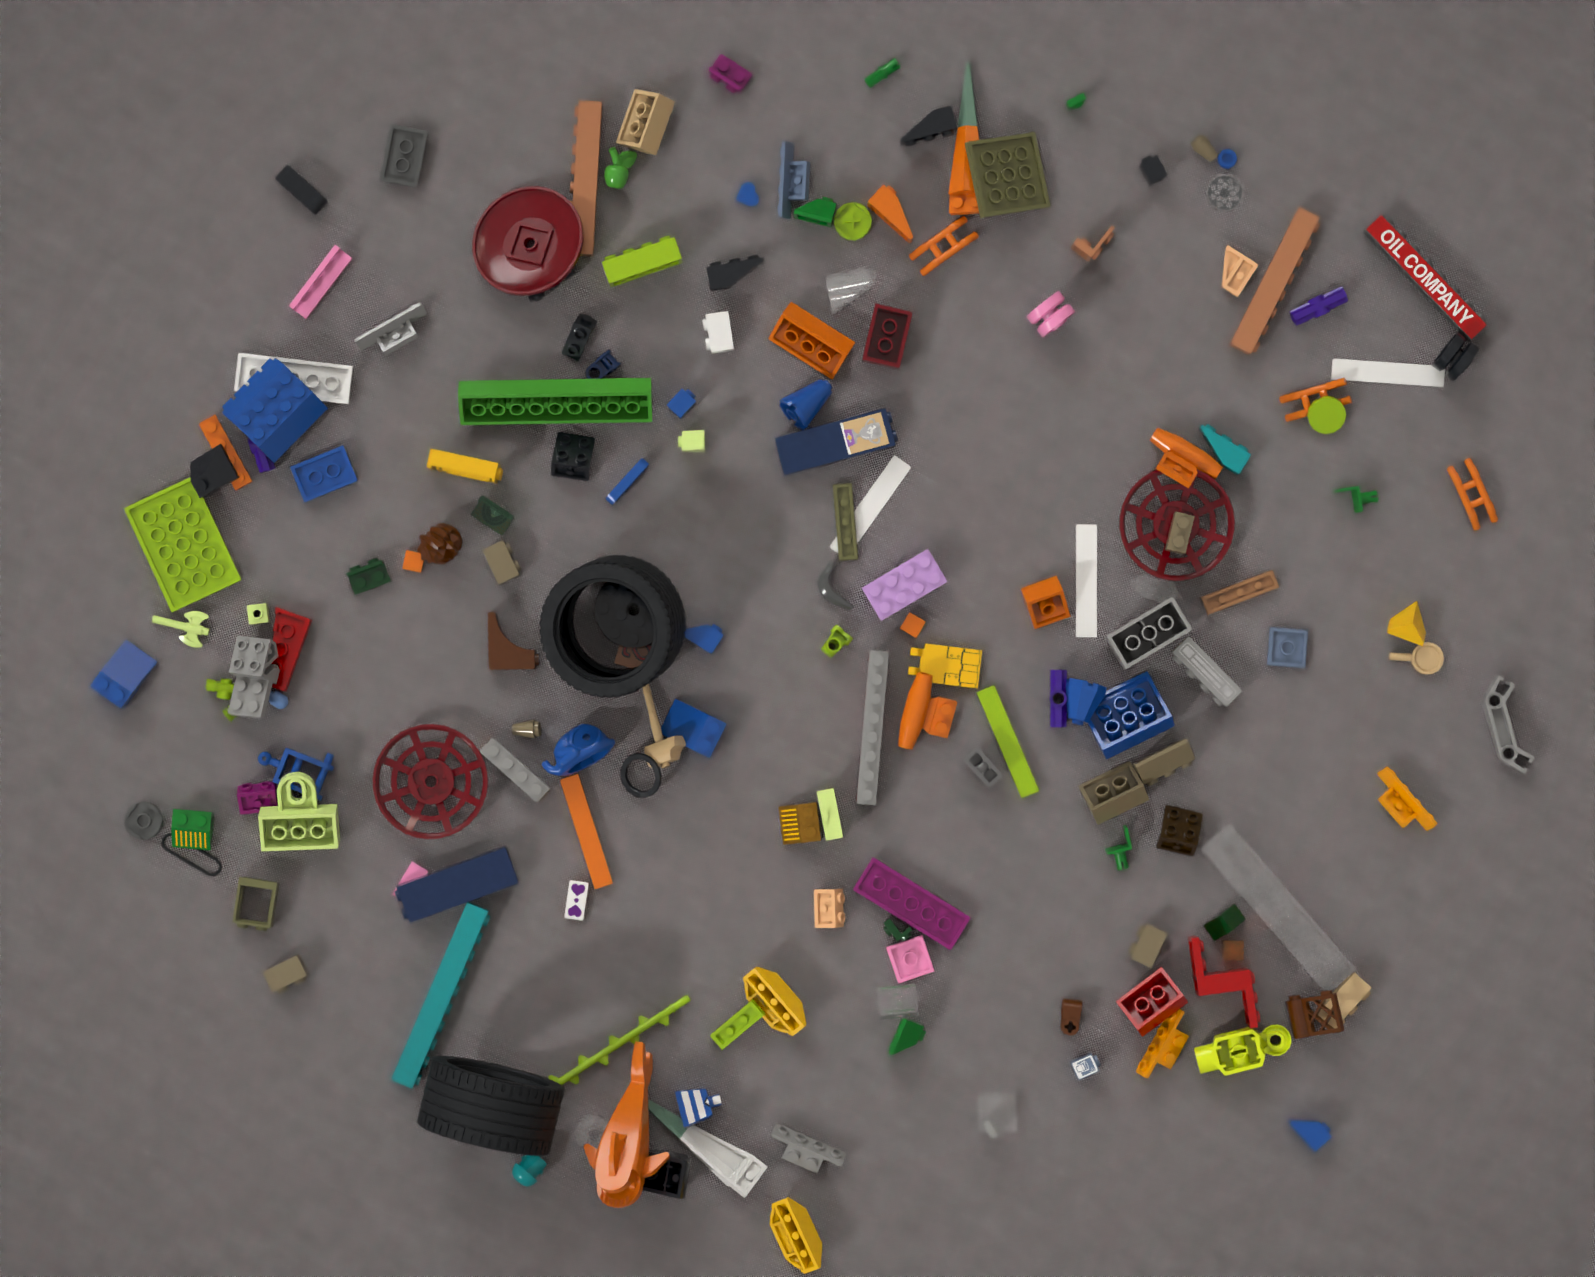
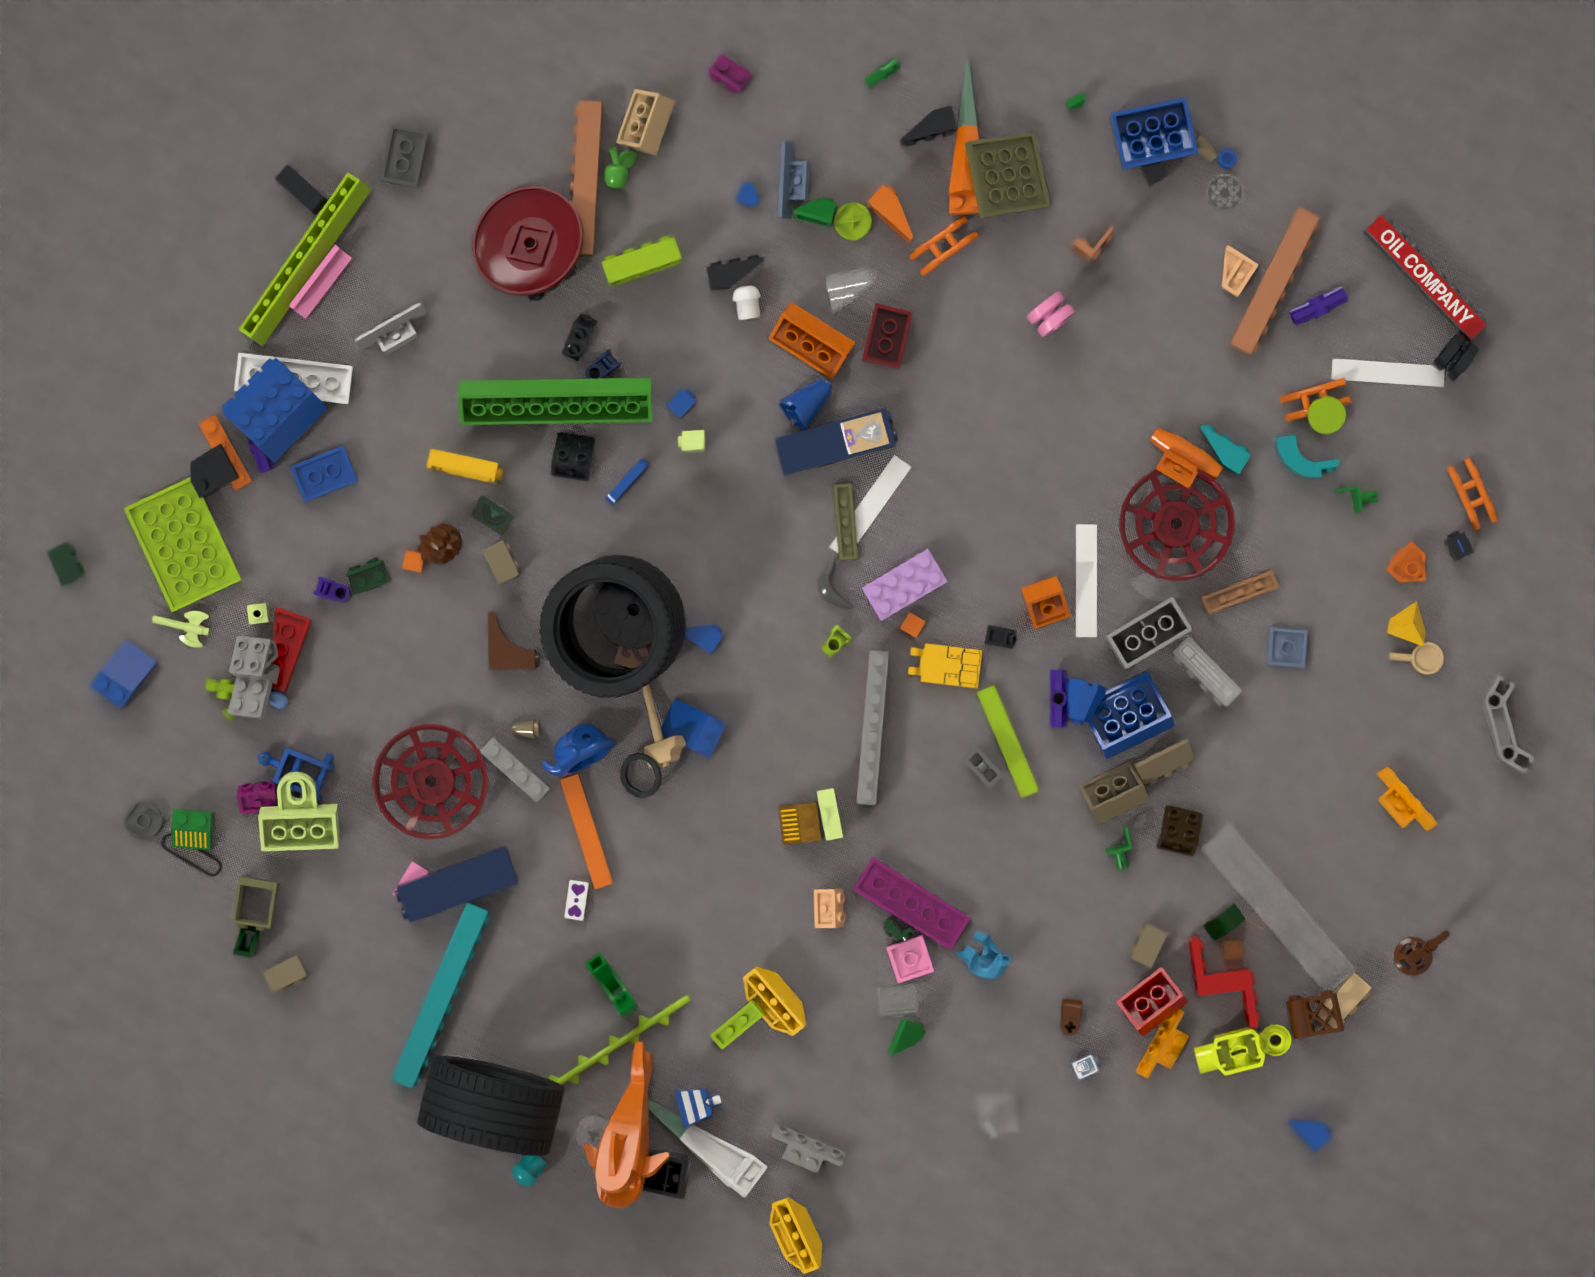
white brick [702,311,734,354] -> none
orange plate [898,672,957,750] -> none
dark tan brick [1165,512,1195,555] -> none
none -> clear green bracket [46,542,85,587]
none -> dark green slope [233,925,261,958]
none -> lime brick [238,172,372,346]
none -> dark purple piece [313,576,352,603]
none -> green arch [585,952,639,1019]
none -> white piece [733,285,761,320]
none -> dark azure piece [957,930,1011,980]
none -> black bracket [984,625,1017,649]
none -> blue slope [1109,97,1198,170]
none -> teal arch [1274,435,1340,479]
none -> orange plate [1385,541,1426,583]
none -> reddish brown dish [1394,930,1450,976]
none -> black brick [1444,530,1474,561]

